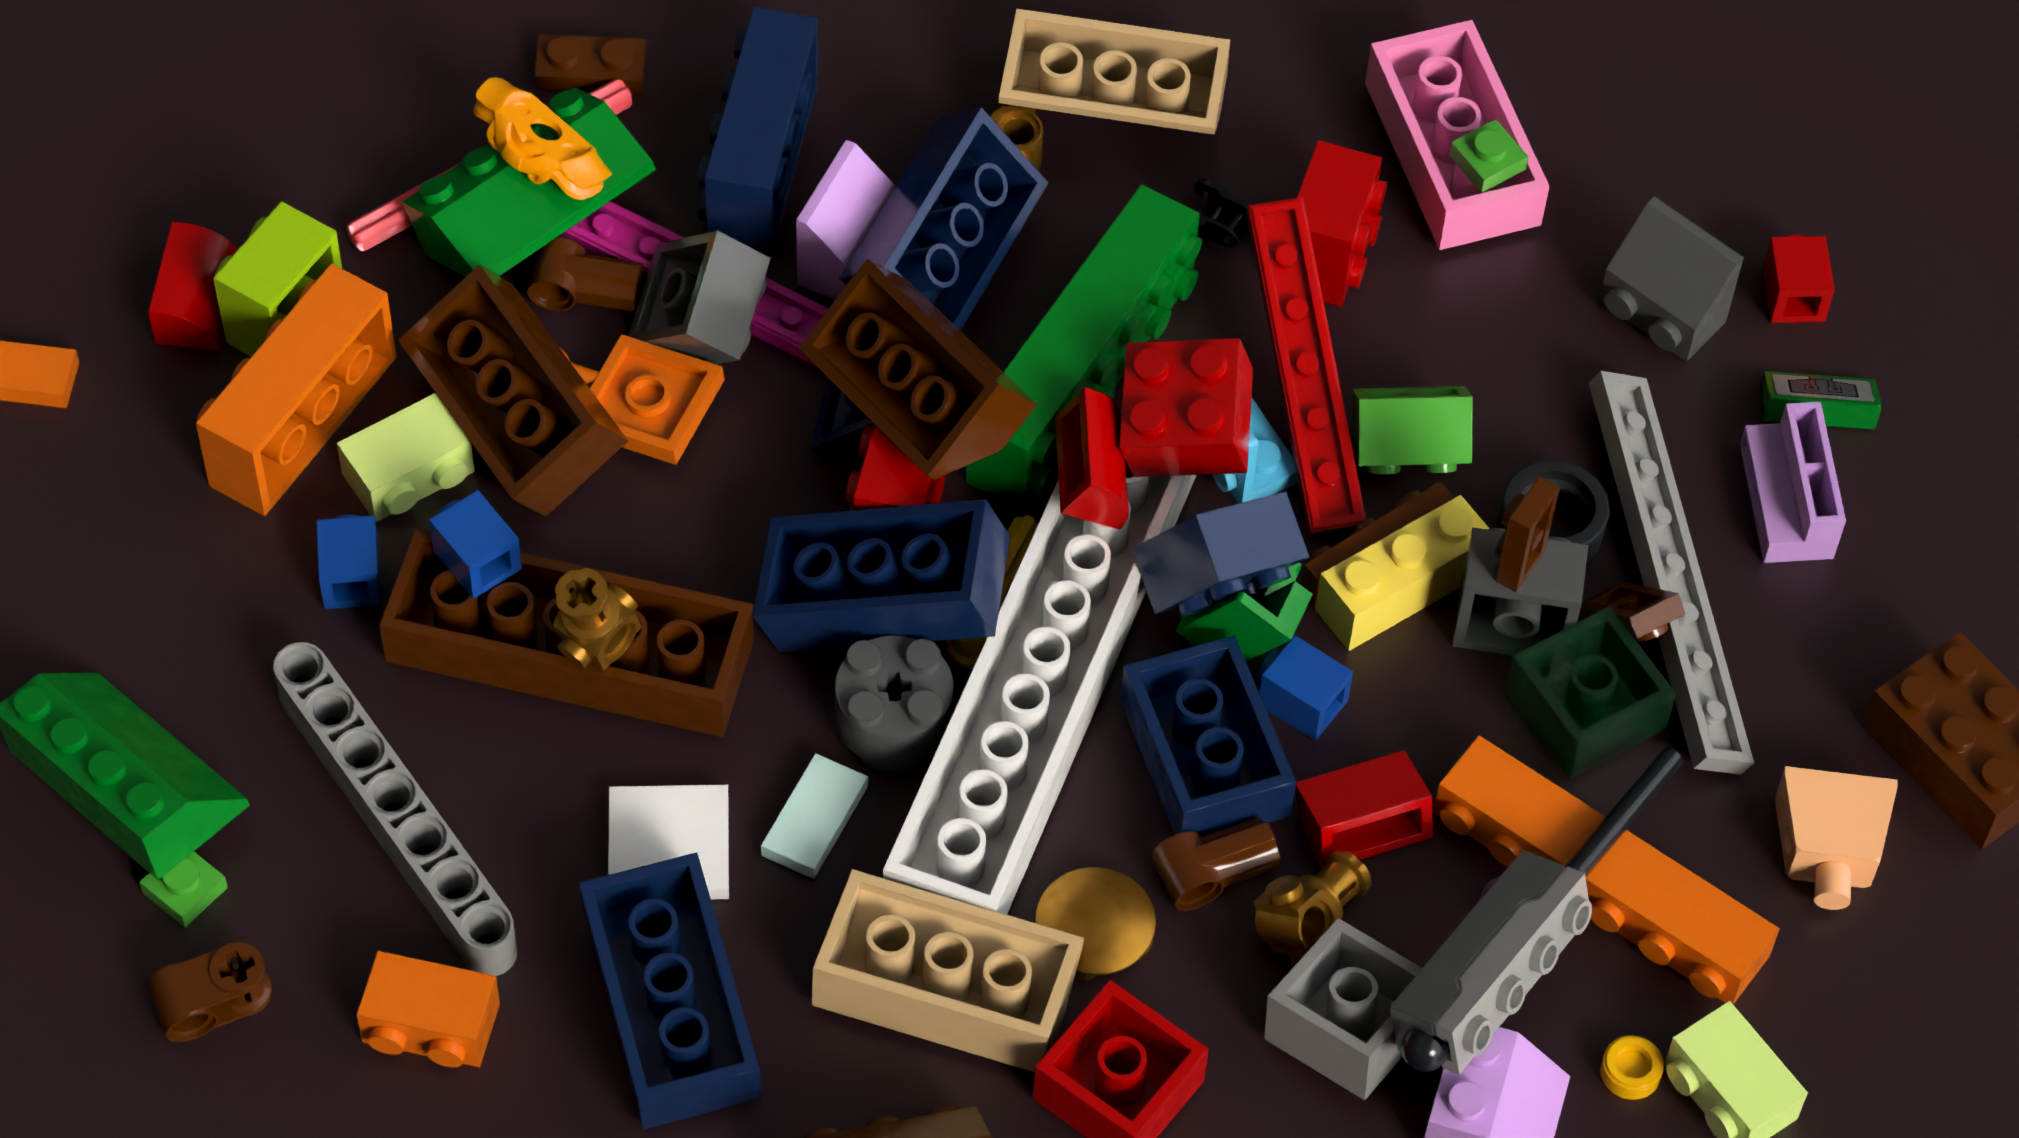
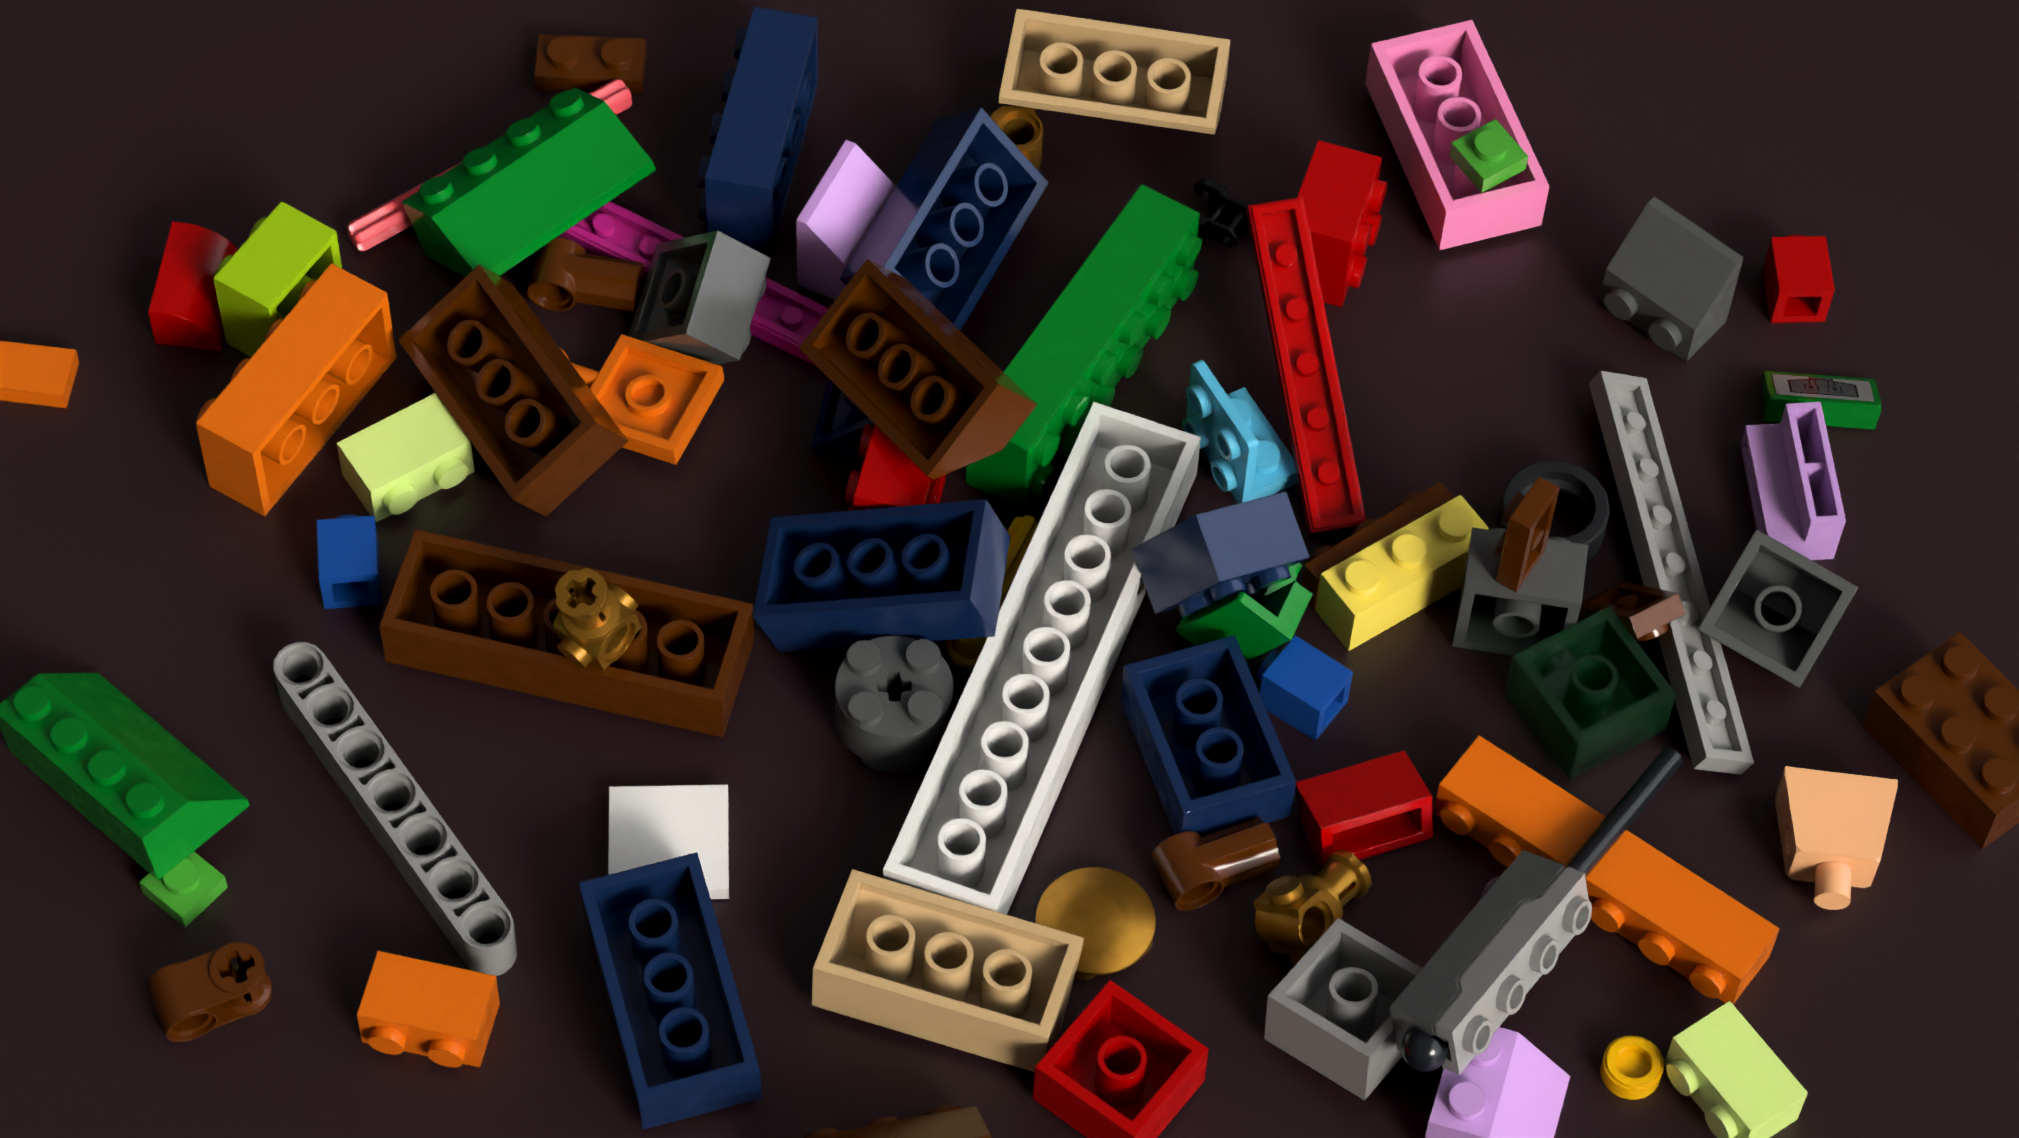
blue brick [429,490,522,599] -> none
light orange piece [473,77,612,200] -> none
light aqua tile [761,753,868,879] -> none
red brick [1055,387,1129,530] -> none
red brick [1119,338,1253,477] -> none
bright green brick [1352,386,1473,474] -> none
none -> dark grey slope [1698,529,1859,688]

